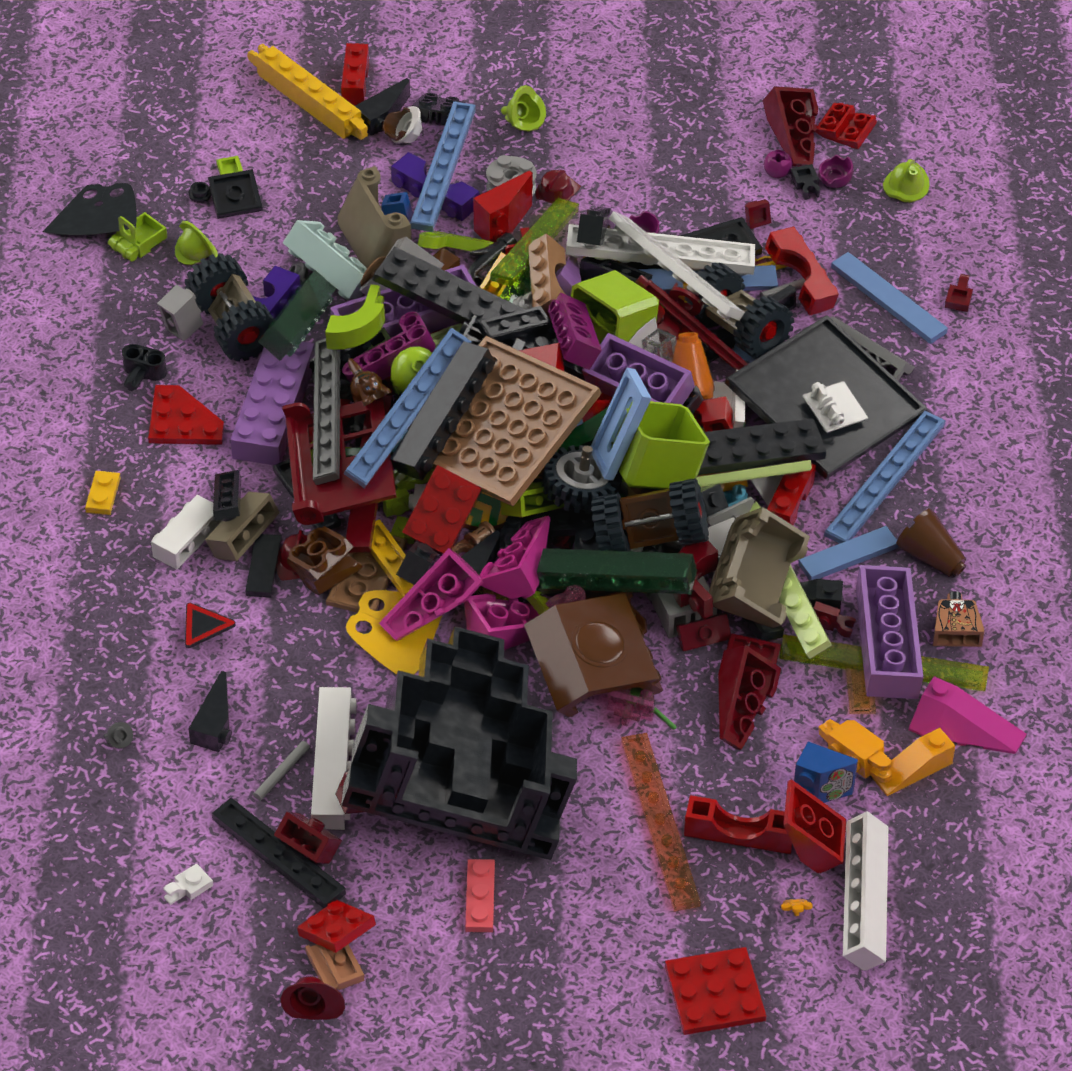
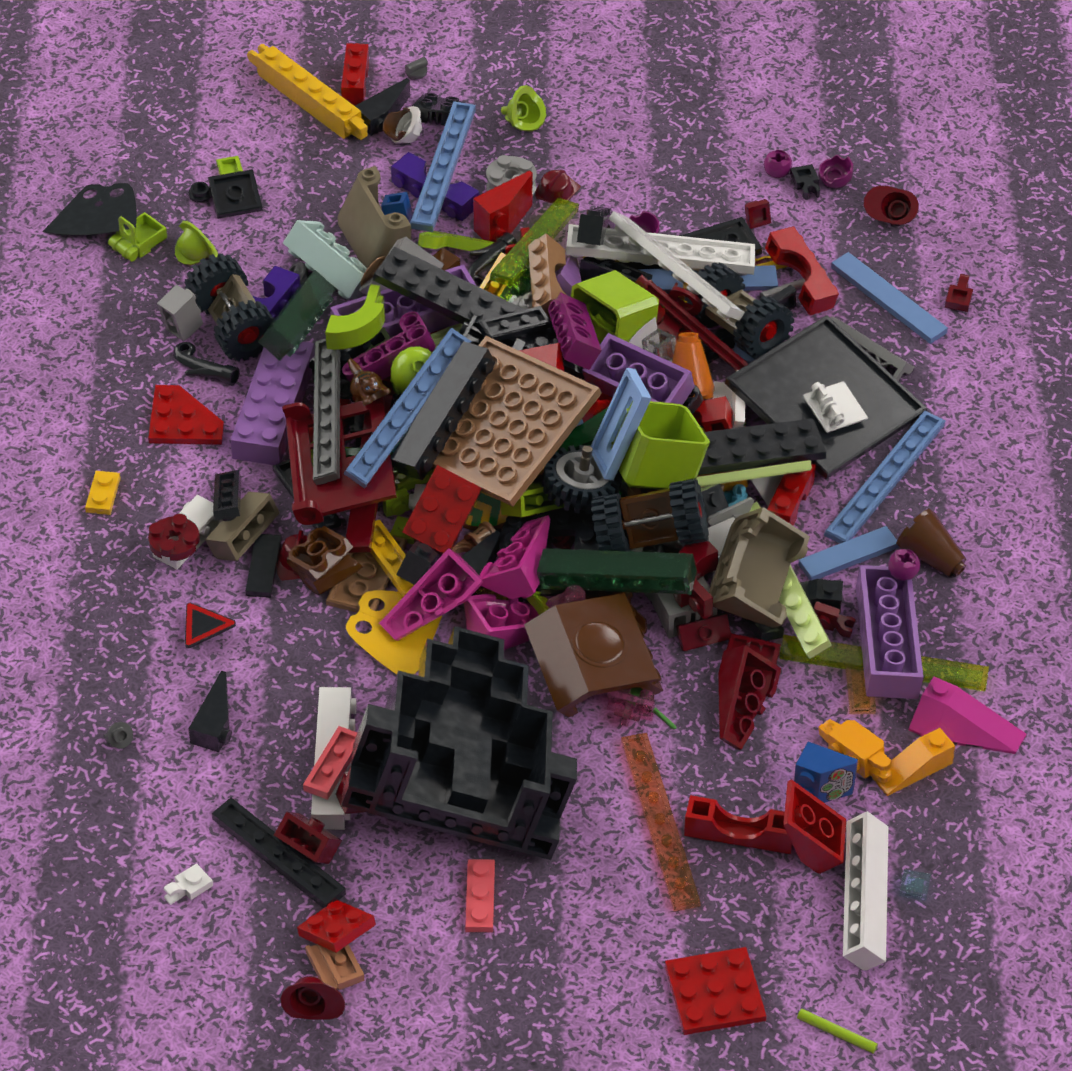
black beam [122,344,167,391] -> none
light grey bar [253,741,310,801] -> none
dark red wedge [762,86,818,167] -> none
light orange plant [781,899,813,916] -> none
red slope [816,103,877,149] -> none
lime helmet [883,159,930,202] -> none
nougat torso [933,591,984,647] -> none
none -> dark red plate [148,513,200,561]
none -> black plant [173,342,240,386]
none -> coral plate [303,726,358,800]
none -> dark grey plate [405,57,428,79]
none -> lime bar [797,1008,878,1054]
none -> dark red piece [864,185,919,225]
none -> magenta piece [888,549,920,580]
none -> clear light blue tile [899,869,931,901]

